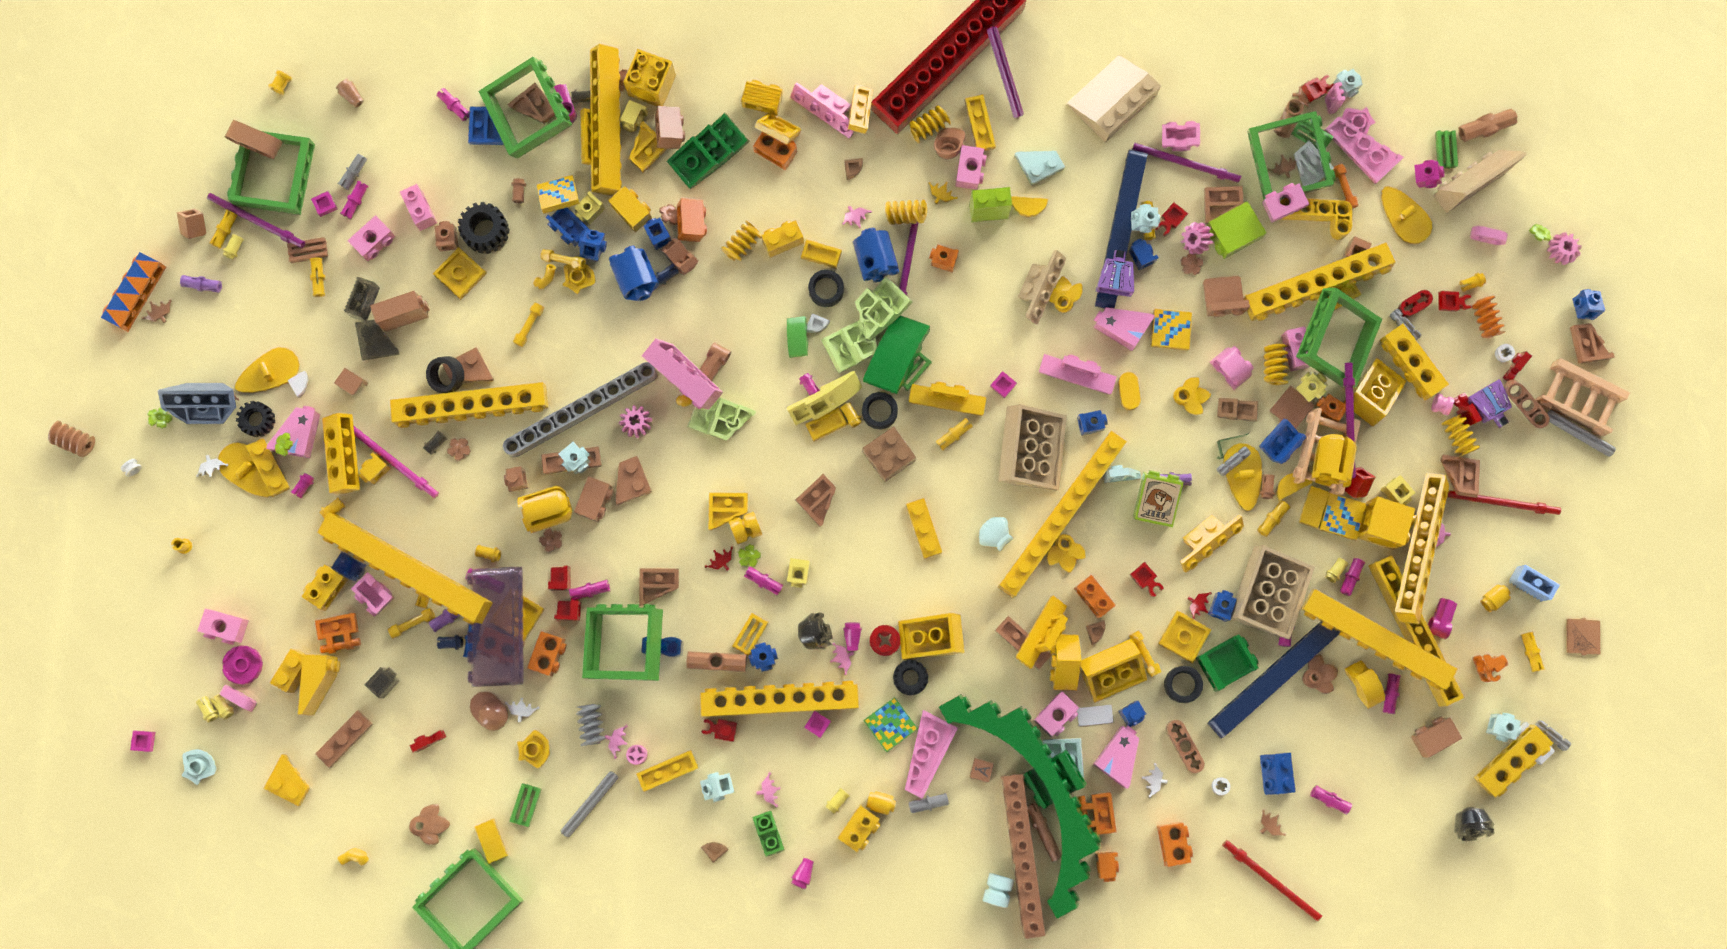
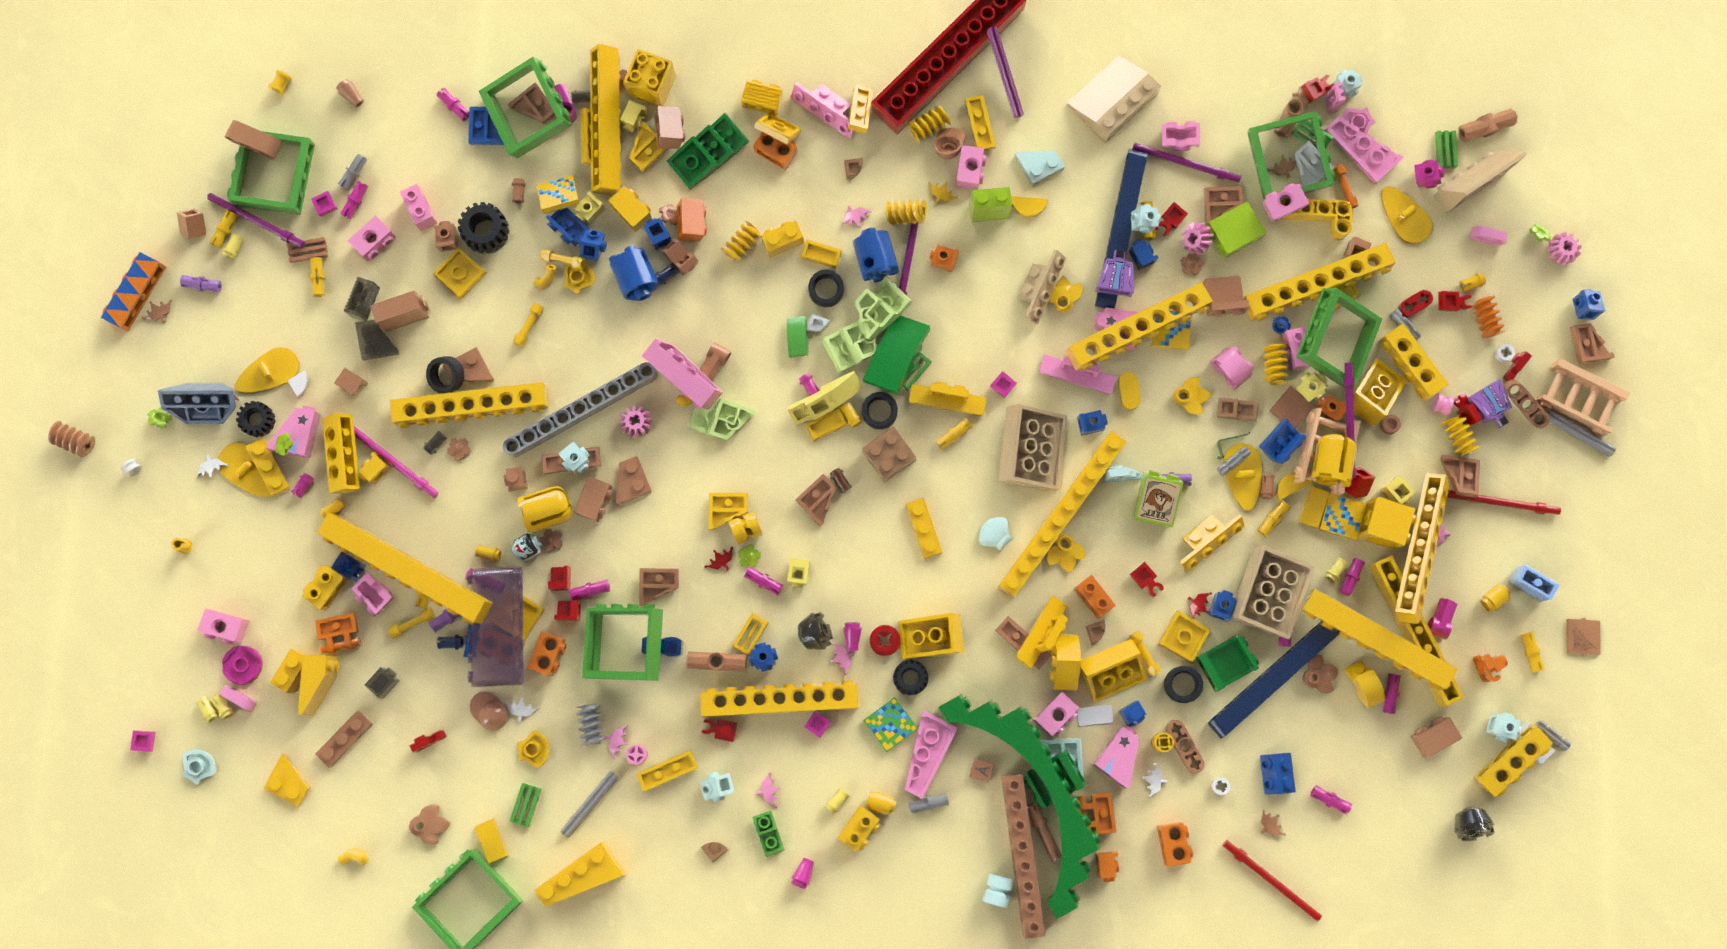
none -> head [512,533,542,561]
none -> yellow wedge [534,841,626,907]
none -> reddish brown pin [829,468,852,493]
none -> yellow brick [1066,282,1213,371]
none -> yellow wheel [1151,732,1174,752]
none -> blue plate [1272,316,1291,334]
none -> nougat tile [1380,415,1401,434]

